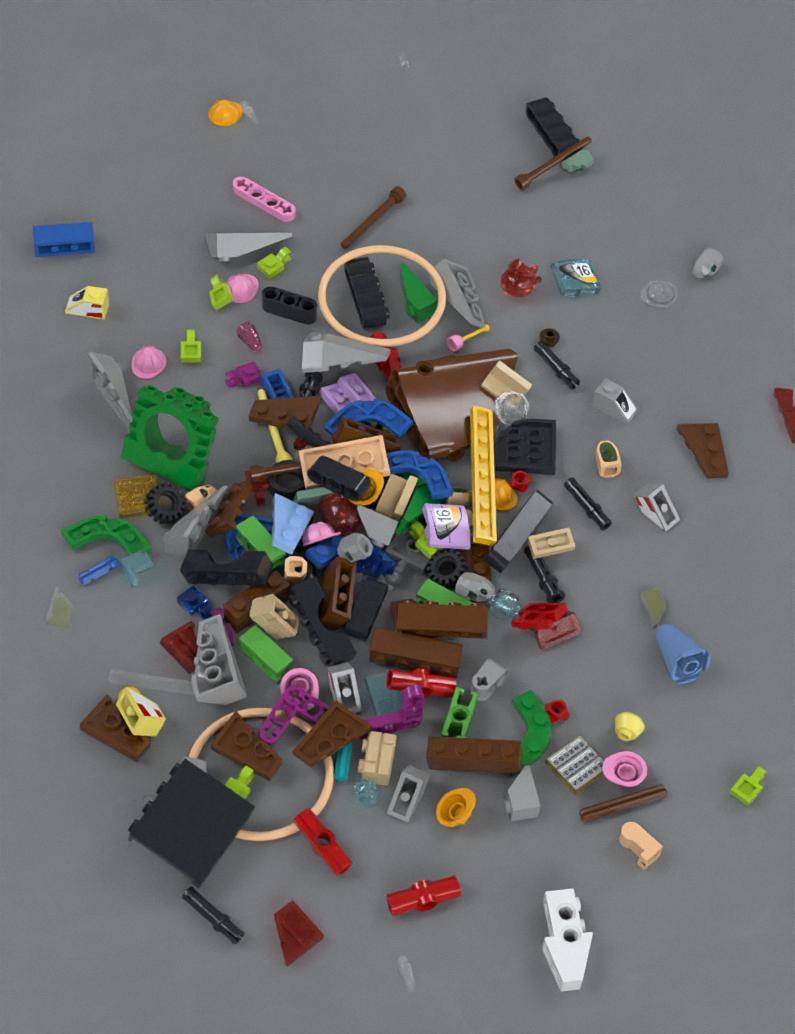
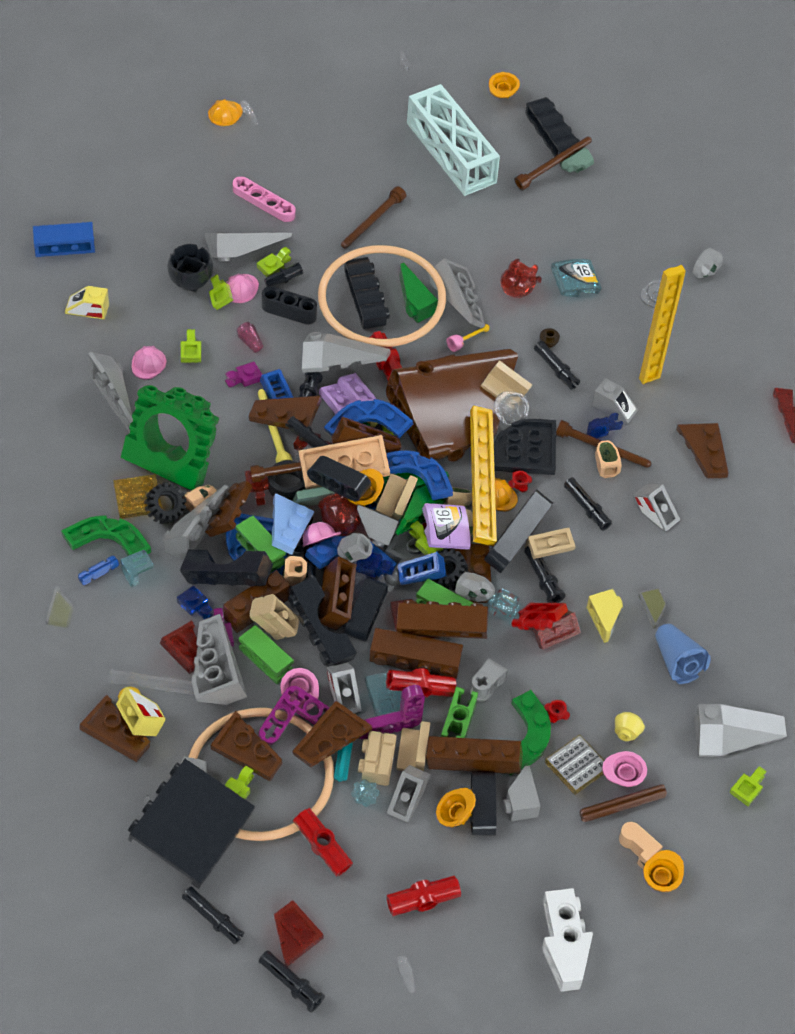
none -> black piece [167,244,213,293]
none -> black pin [258,950,325,1012]
none -> black axle [264,262,303,287]
none -> tan panel [396,721,430,771]
none -> blue slope [398,552,446,585]
none -> light aqua piece [407,84,500,196]
none -> black beam [471,772,497,836]
none -> light orange piece [489,72,520,99]
none -> reddish brown piece [556,420,651,468]
none -> clear blue plate [586,413,623,438]
none -> light yellow slope [586,589,623,643]
none -> yellow plate [639,265,686,384]
none -> light orange piece [643,850,684,892]
none -> wedge [694,704,787,758]

